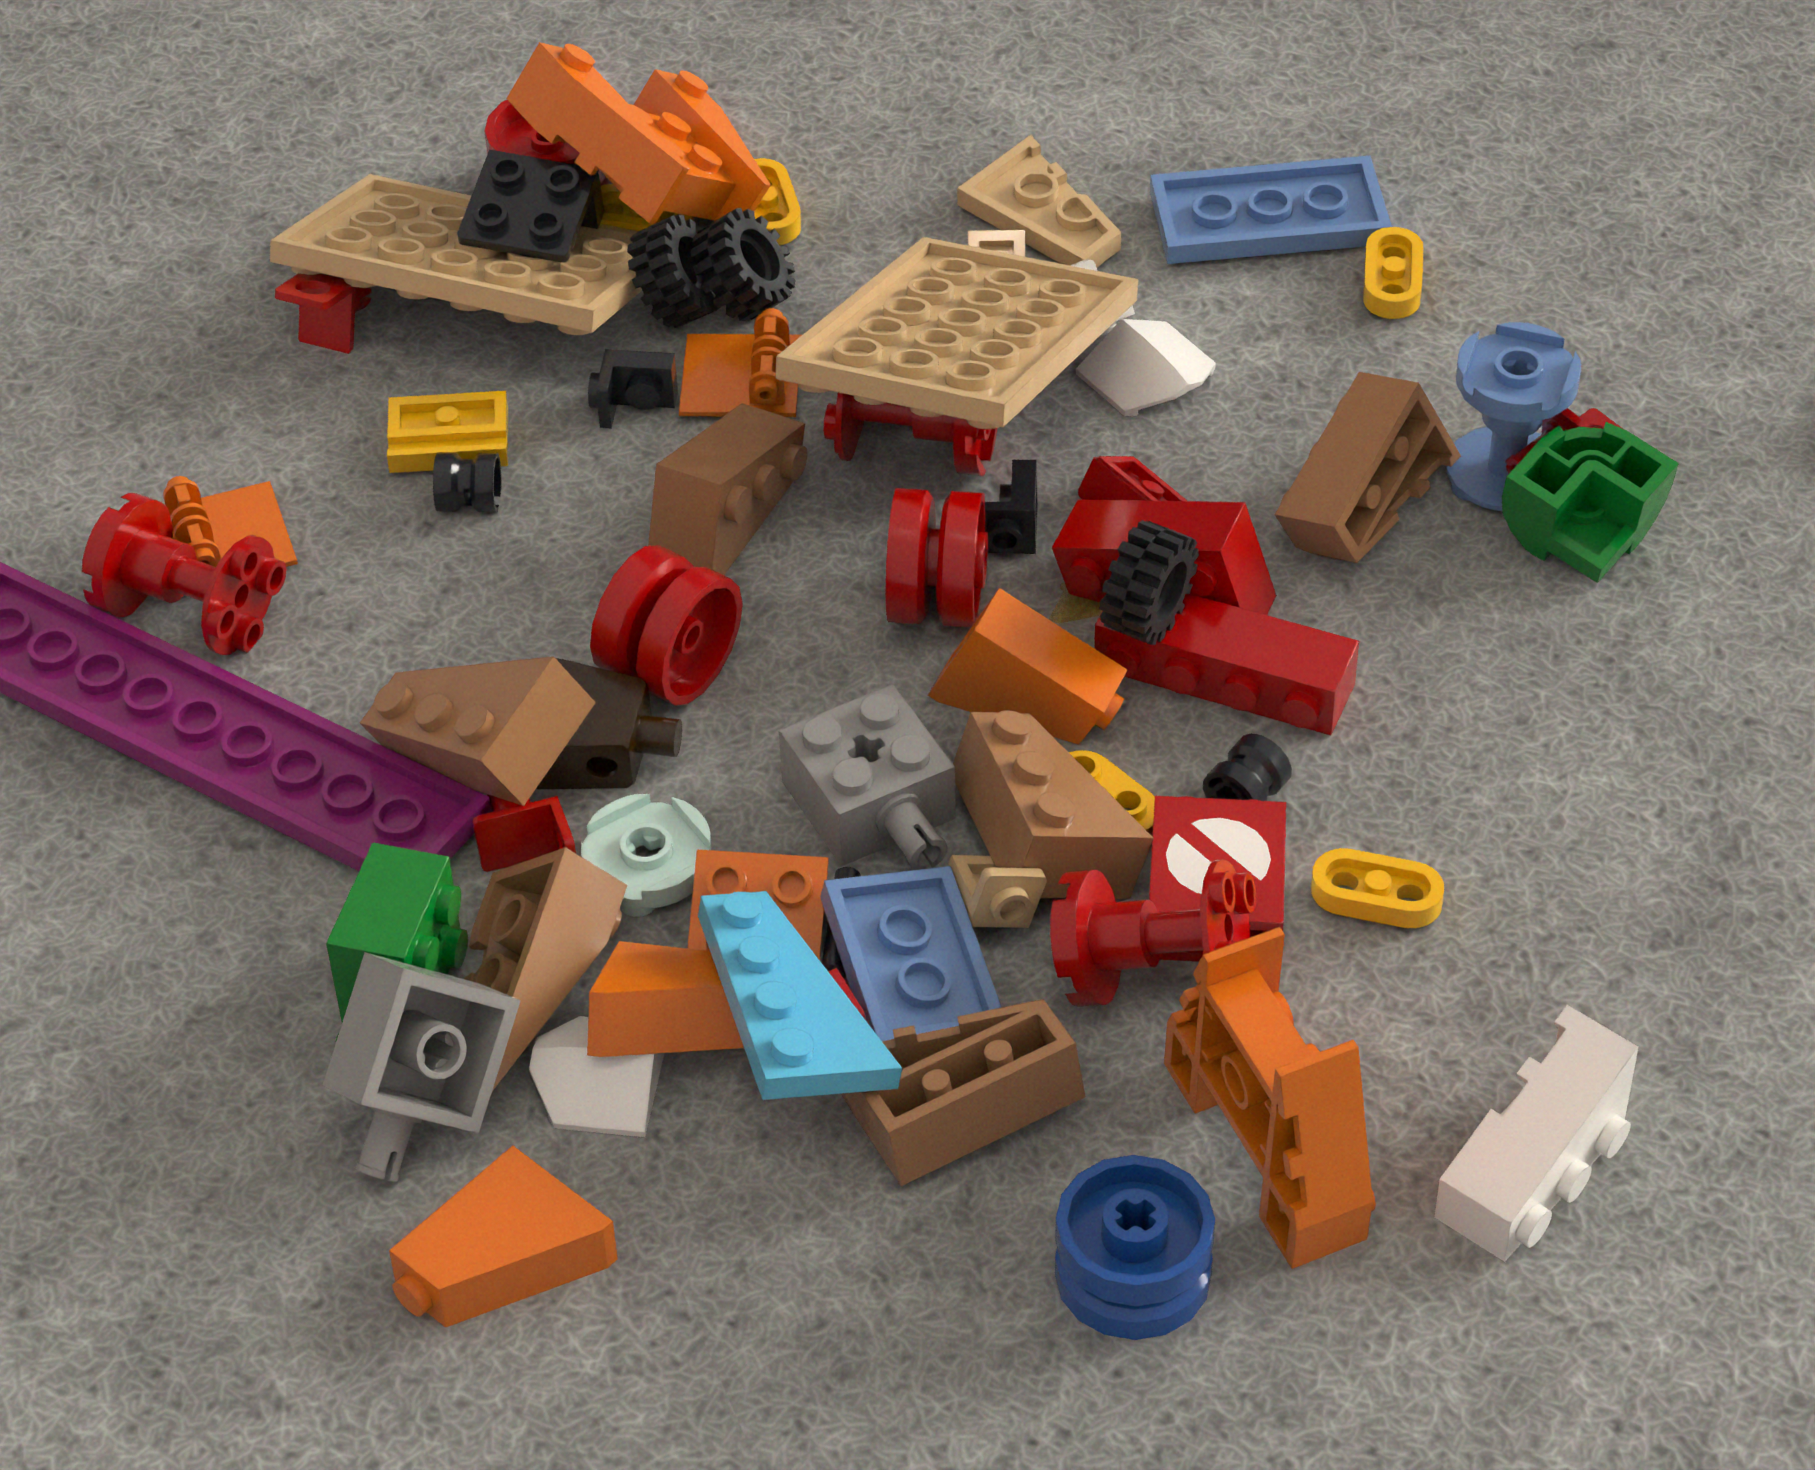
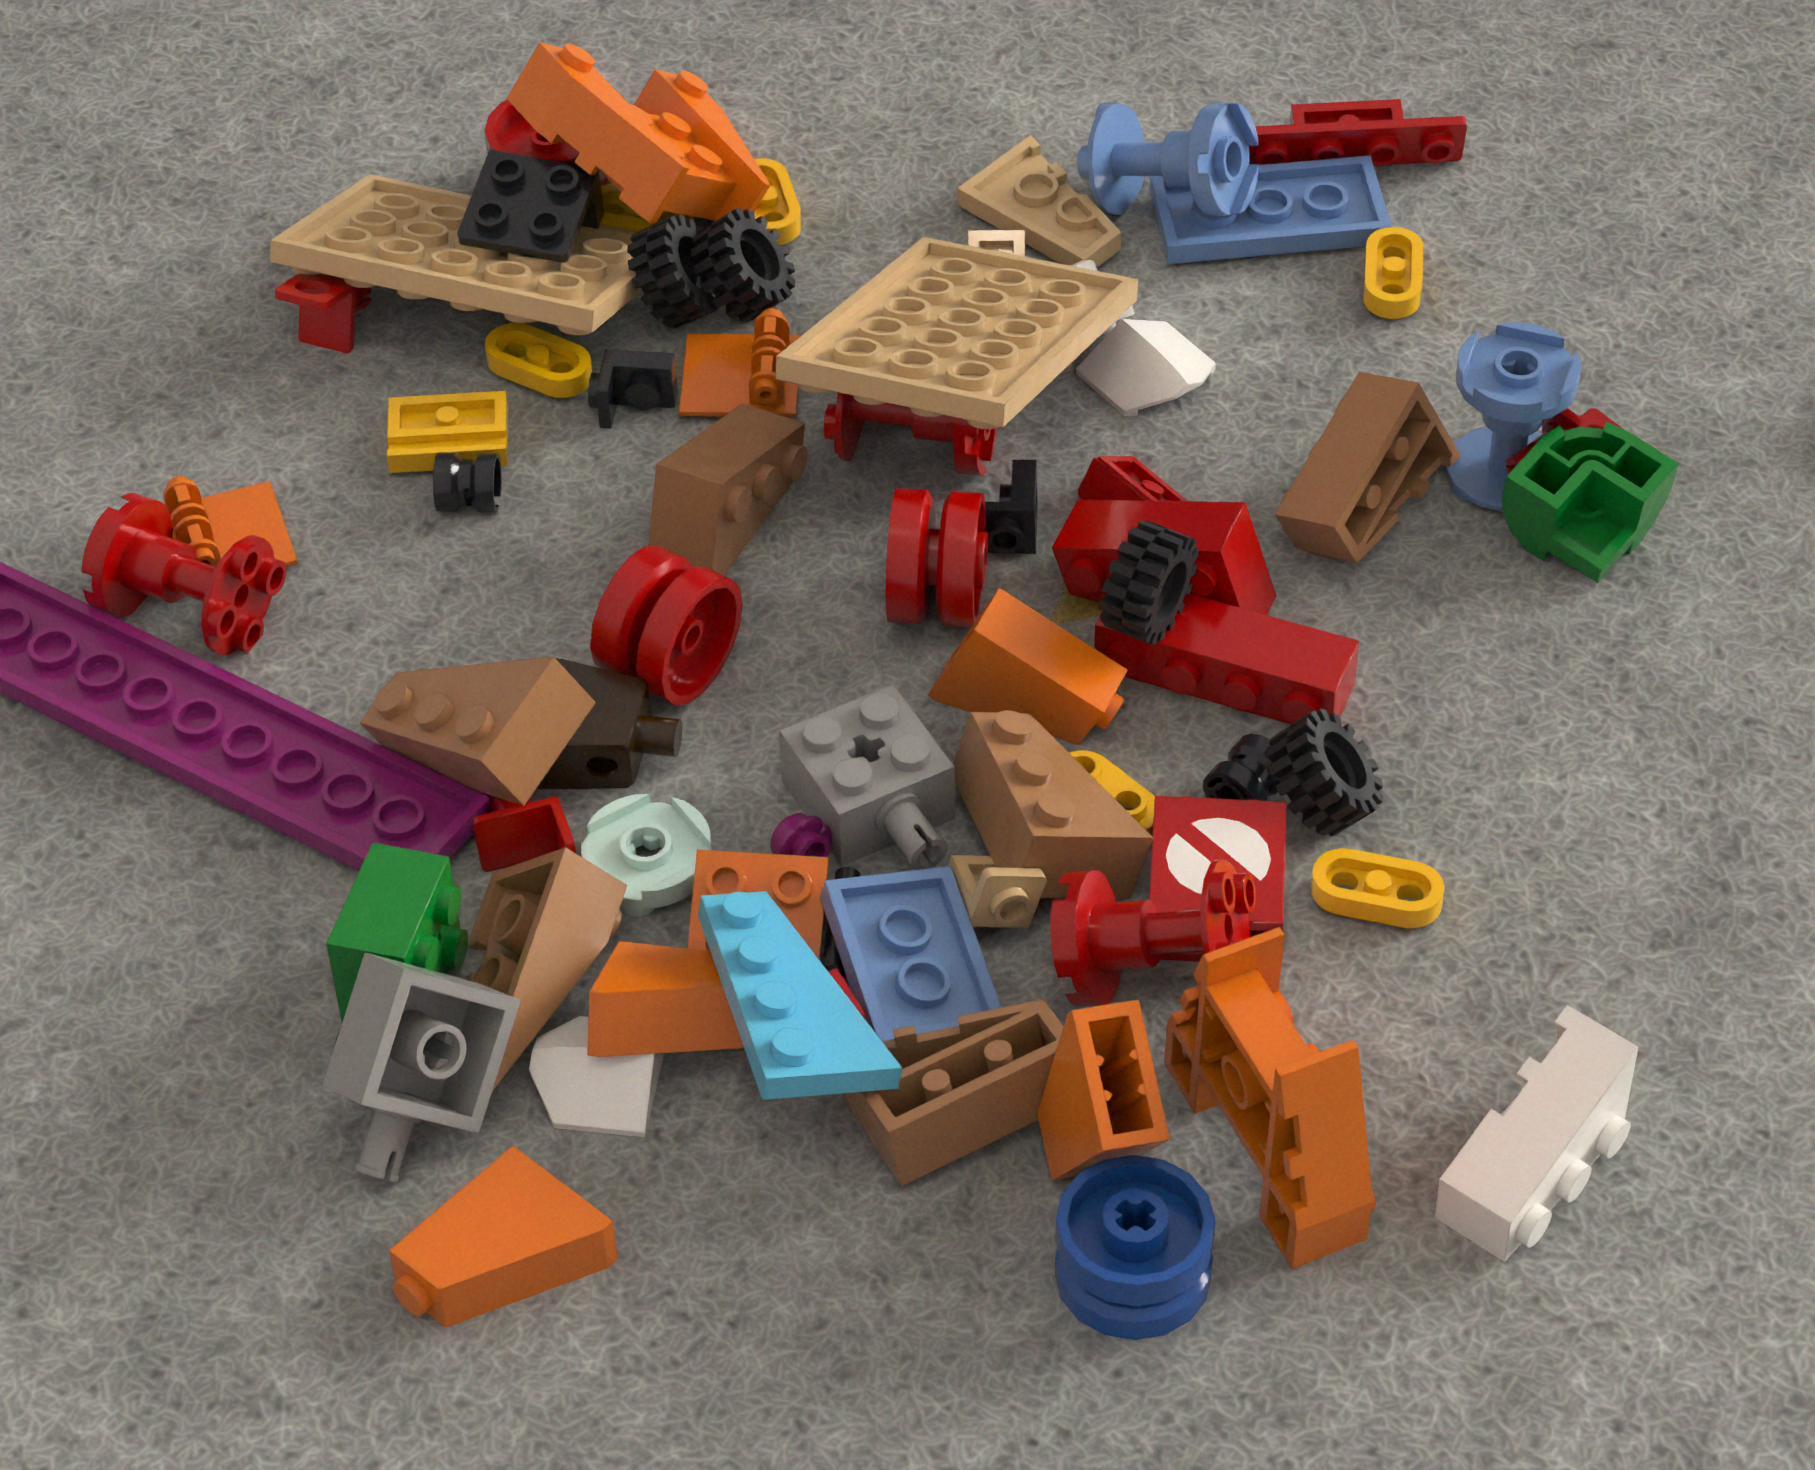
none -> yellow plate [485,323,592,398]
none -> magenta plate [770,813,832,857]
none -> orange slope [1037,999,1170,1181]
none -> medium blue piece [1077,102,1259,216]
none -> red bracket [1249,99,1467,166]
none -> black tyre [1267,709,1383,837]

